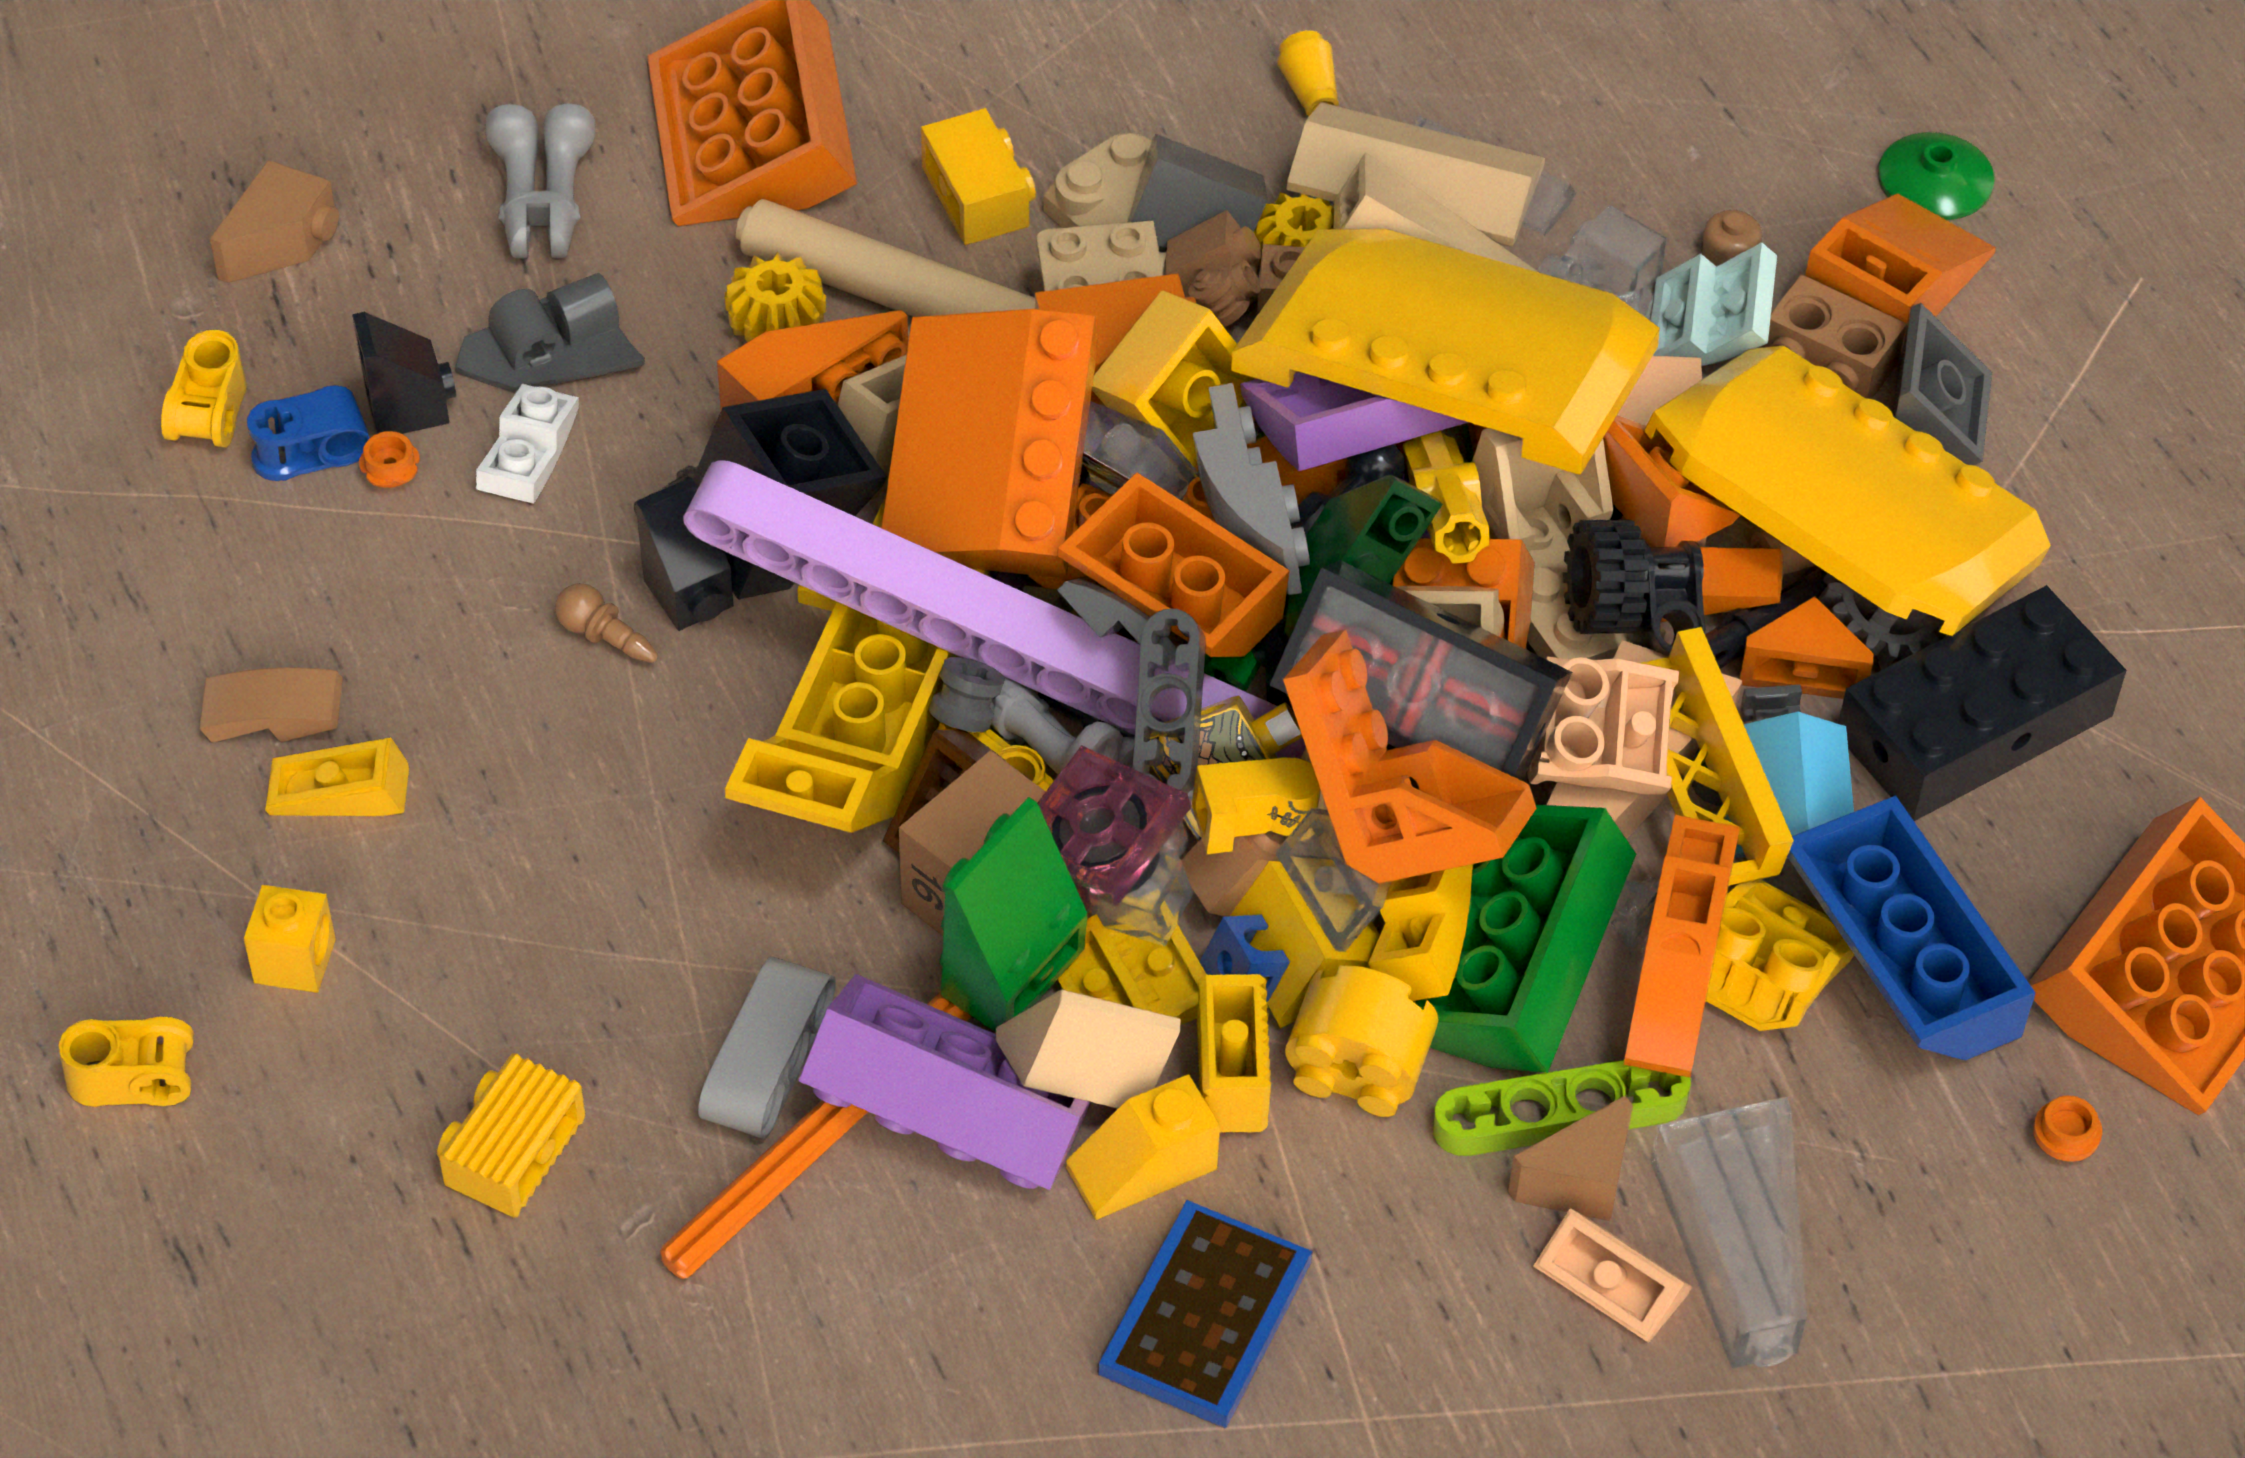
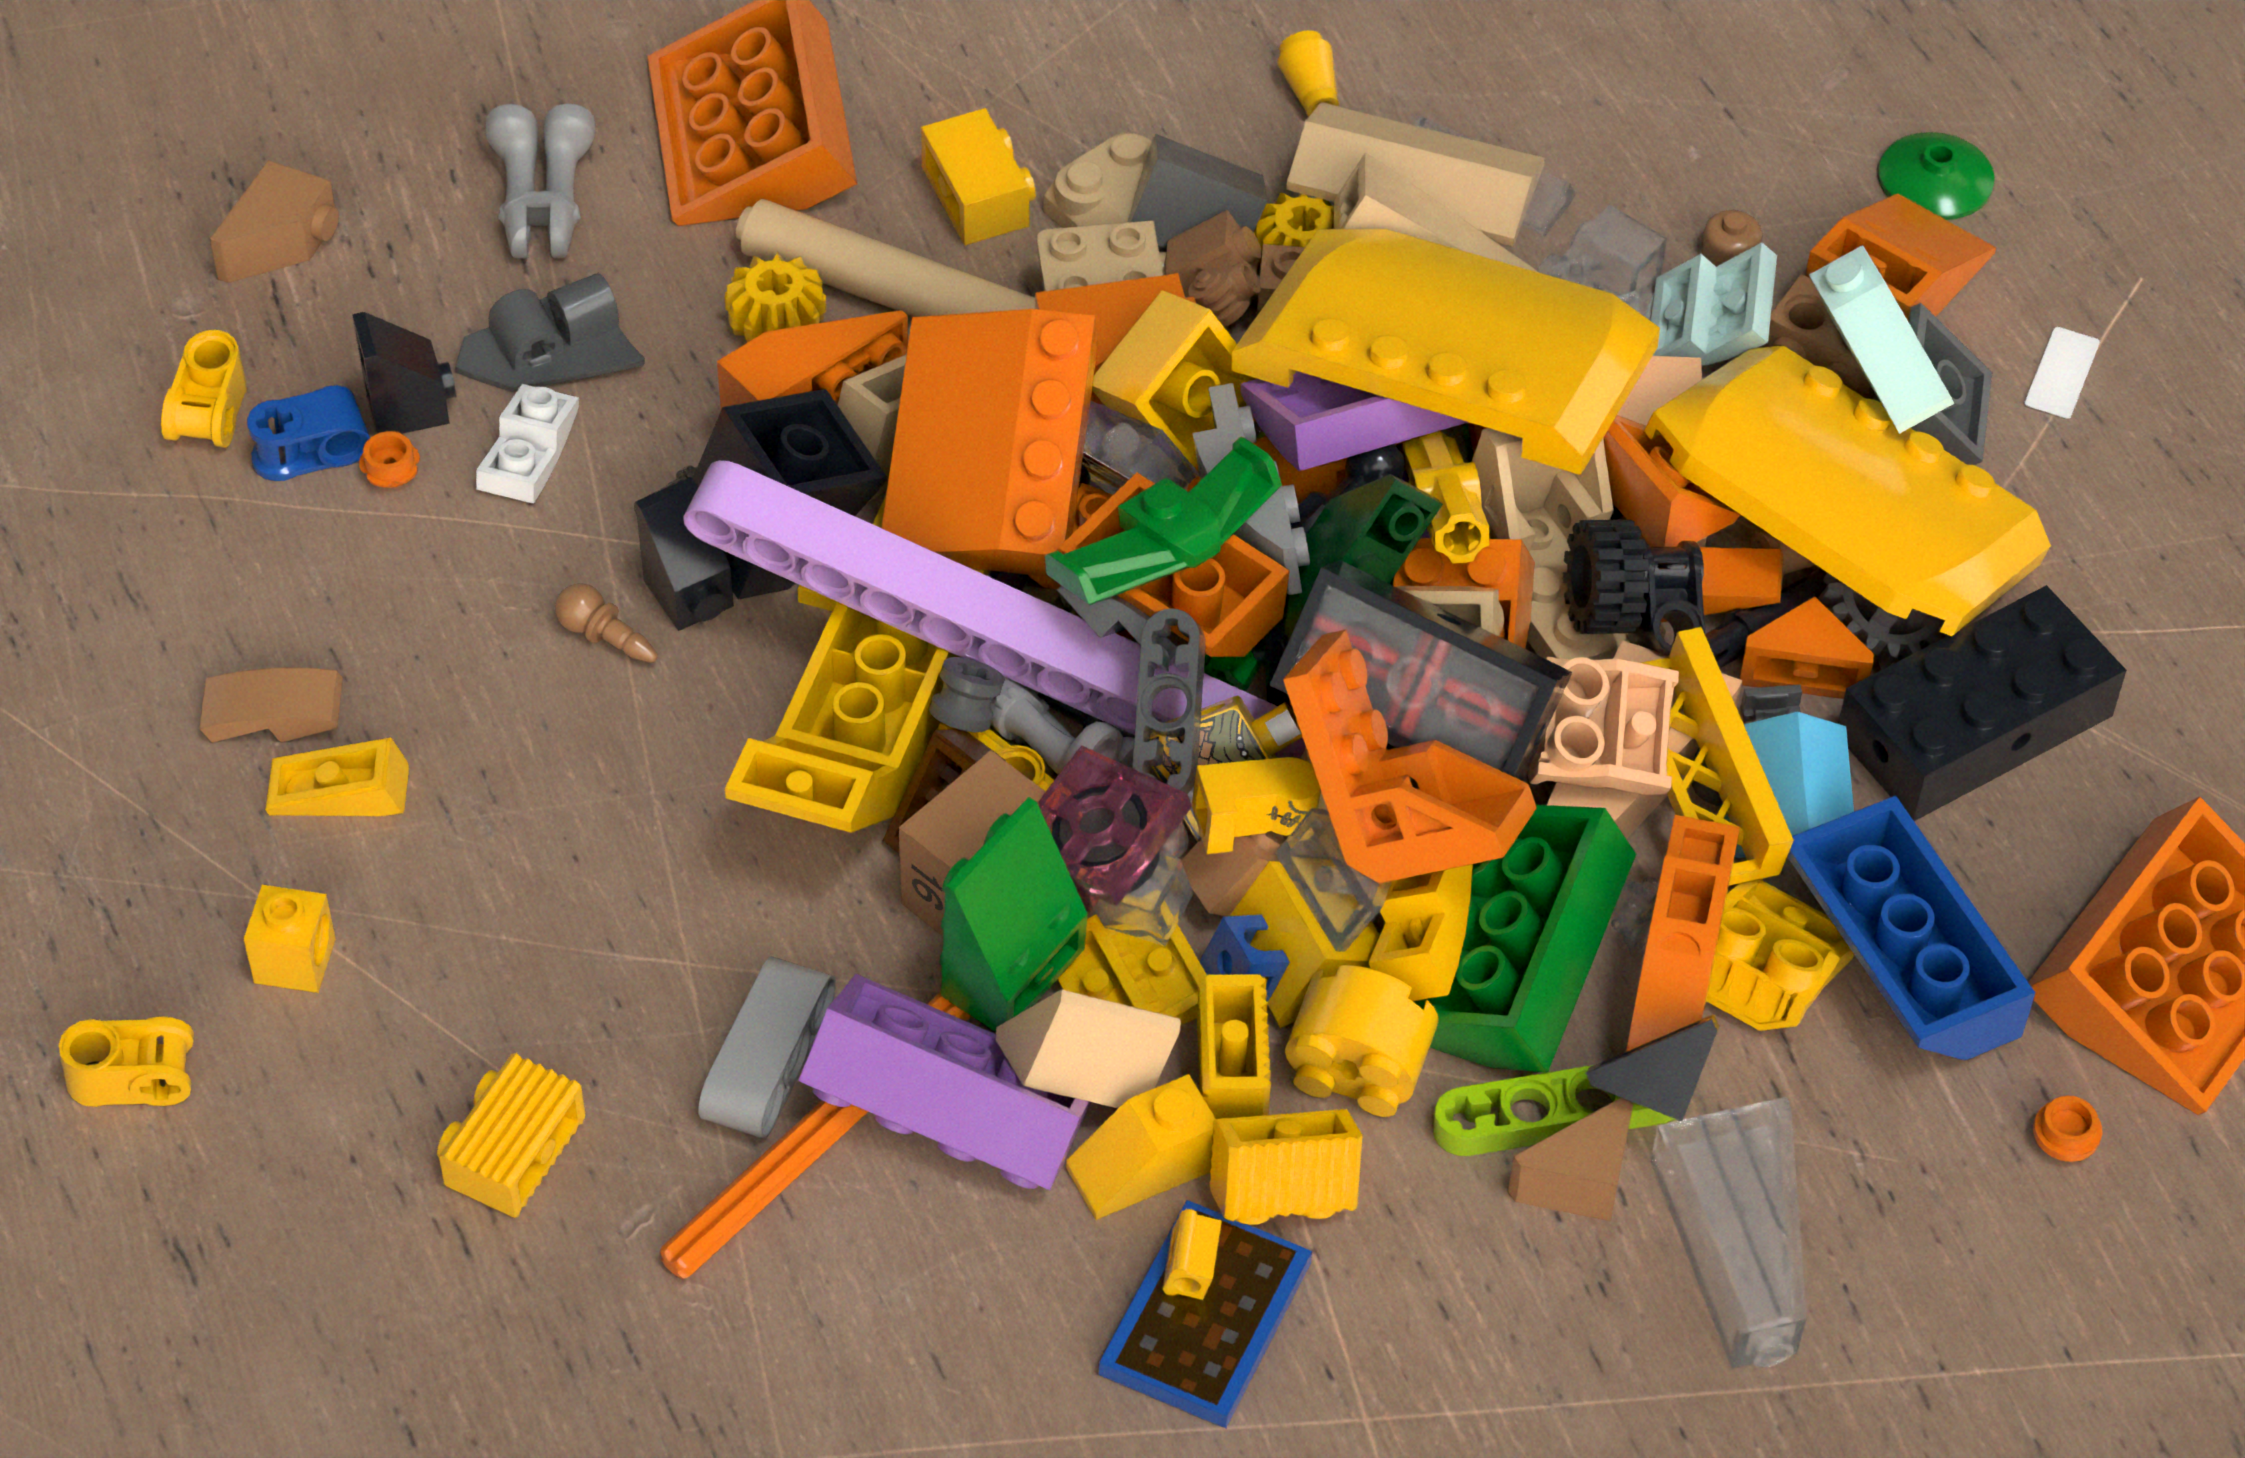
light nougat slope [1534,1208,1692,1342] -> none
none -> green plate [1045,437,1282,606]
none -> yellow piece [1162,1209,1222,1300]
none -> yellow brick [1209,1109,1363,1225]
none -> black slope [1586,1014,1719,1121]
none -> light aqua slope [1809,245,1954,434]
none -> white sticker [2025,327,2100,419]

